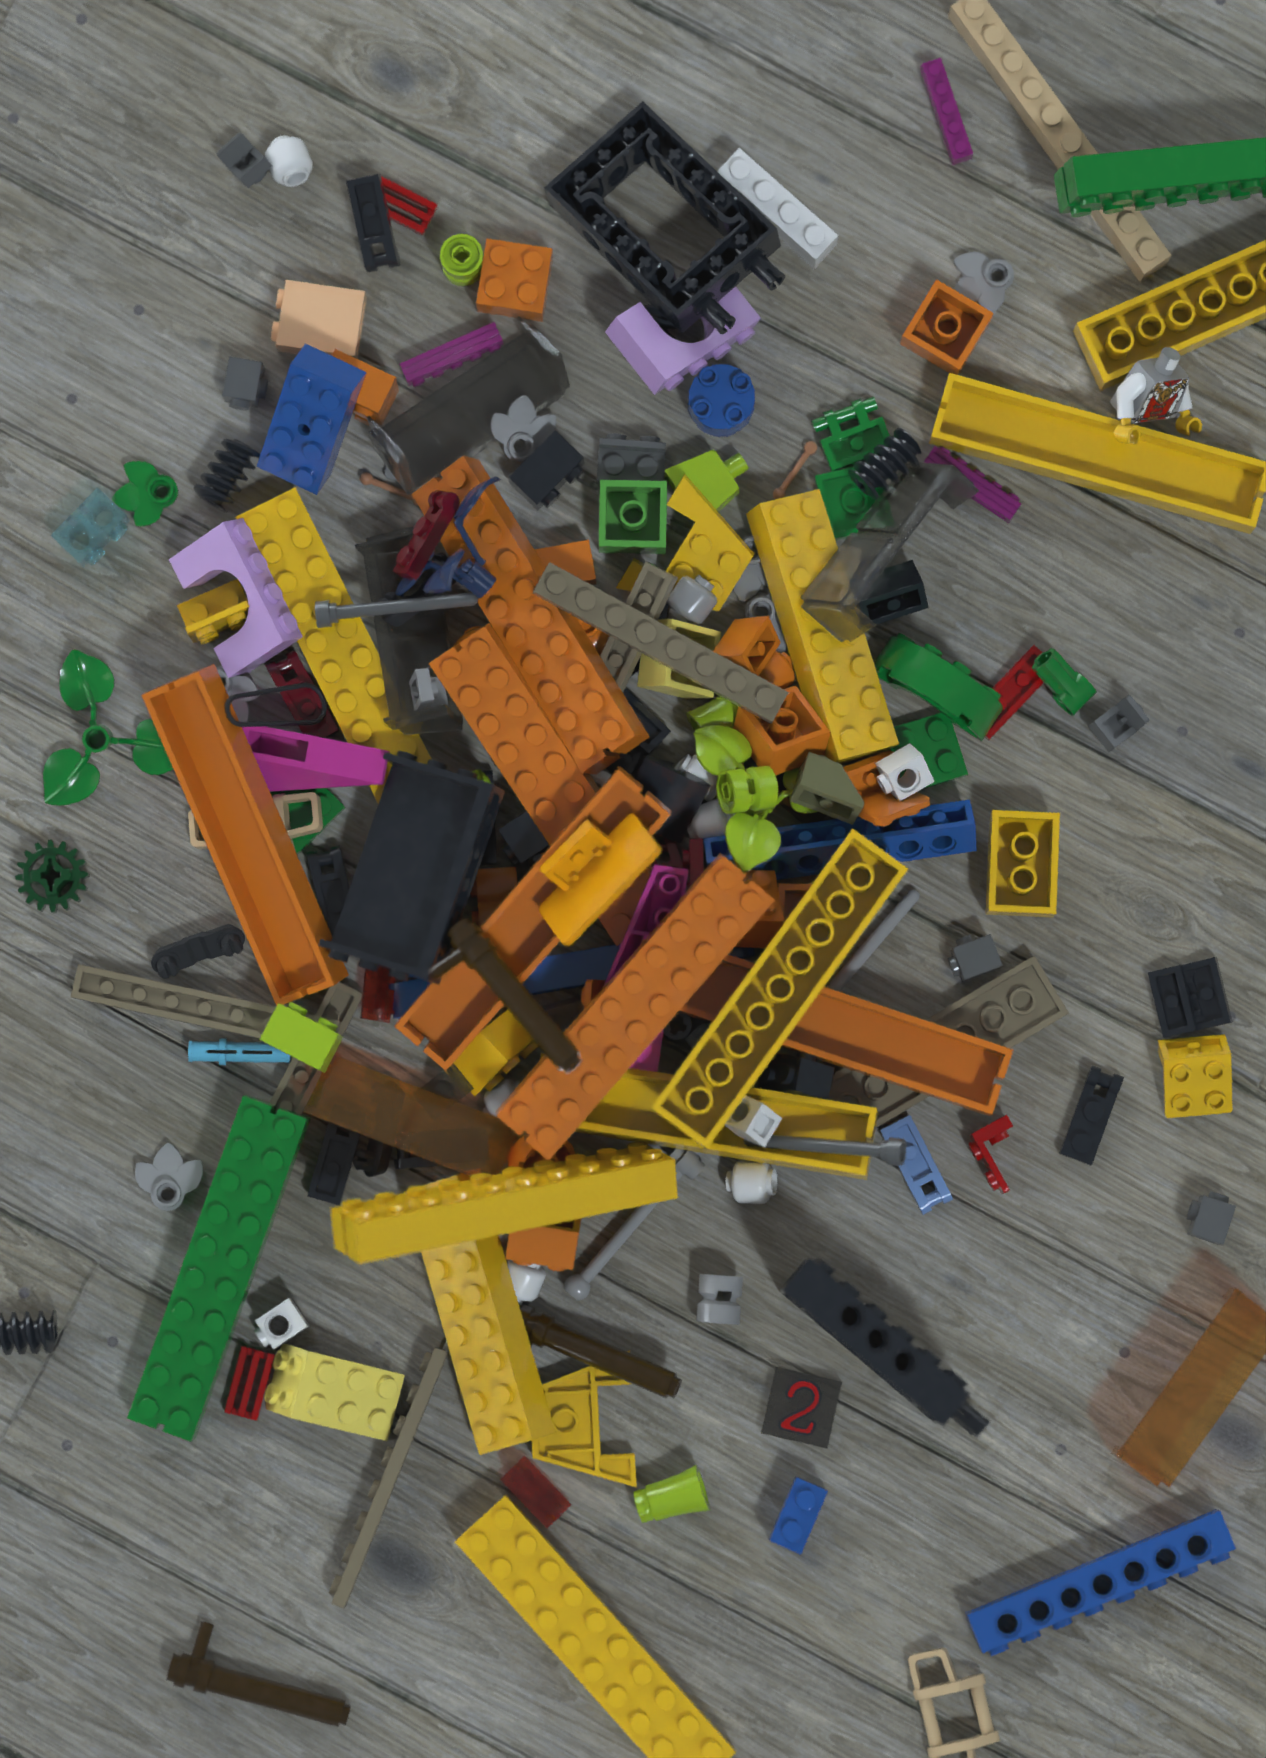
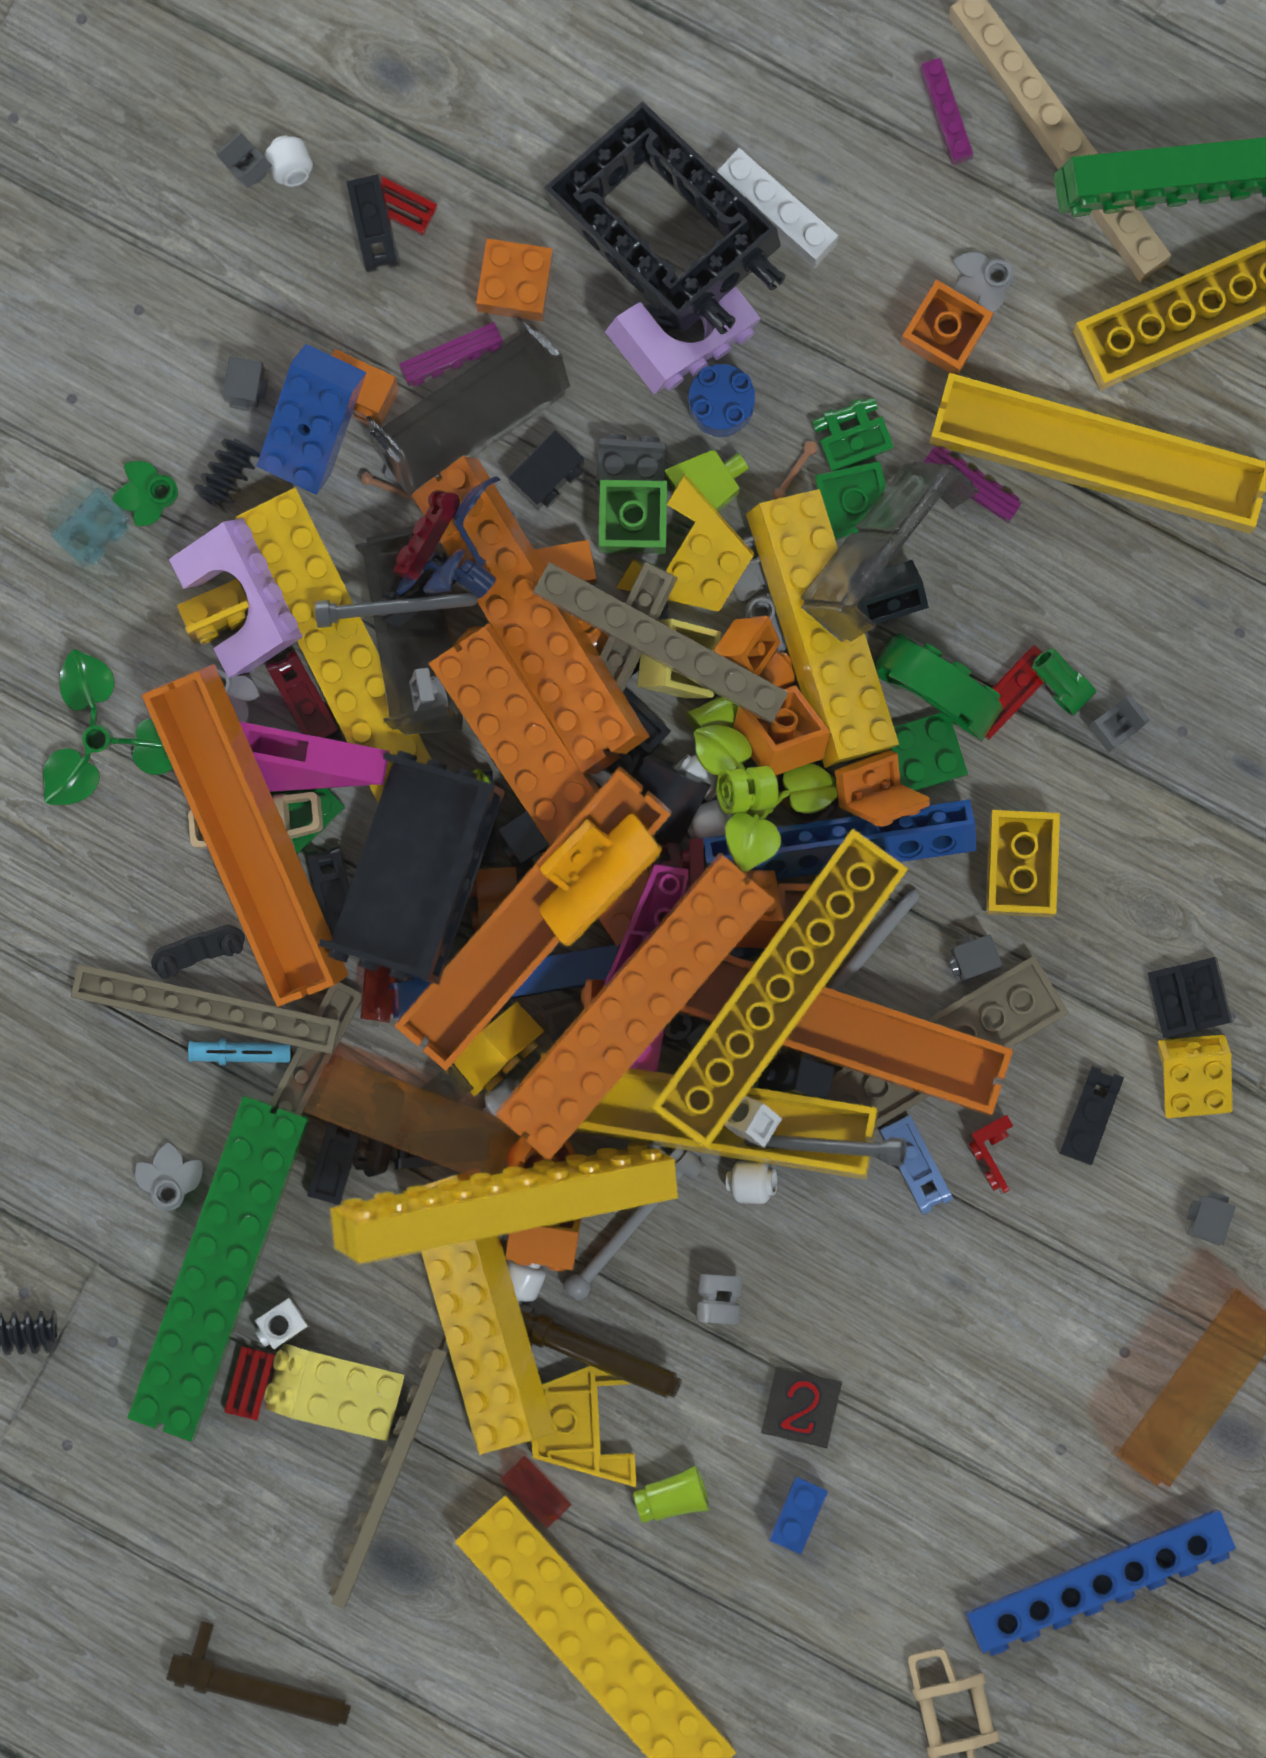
dark green gear [15,839,90,914] -> none
black piece [225,682,327,727] -> none
lime brick [259,1002,343,1073] -> none
light nougat brick [271,280,367,359] -> none
dark brown cylinder [428,918,582,1074] -> none
lime wheel [440,234,484,287] -> none
light grey plate [491,395,556,462] -> none
light grey head [667,575,717,624] -> none
black brick [778,1258,990,1438] -> none
olive slope [790,752,865,825] -> none
black piece [848,428,921,500] -> none
white brick [875,743,934,801] -> none
torso [1110,347,1202,444] -> none

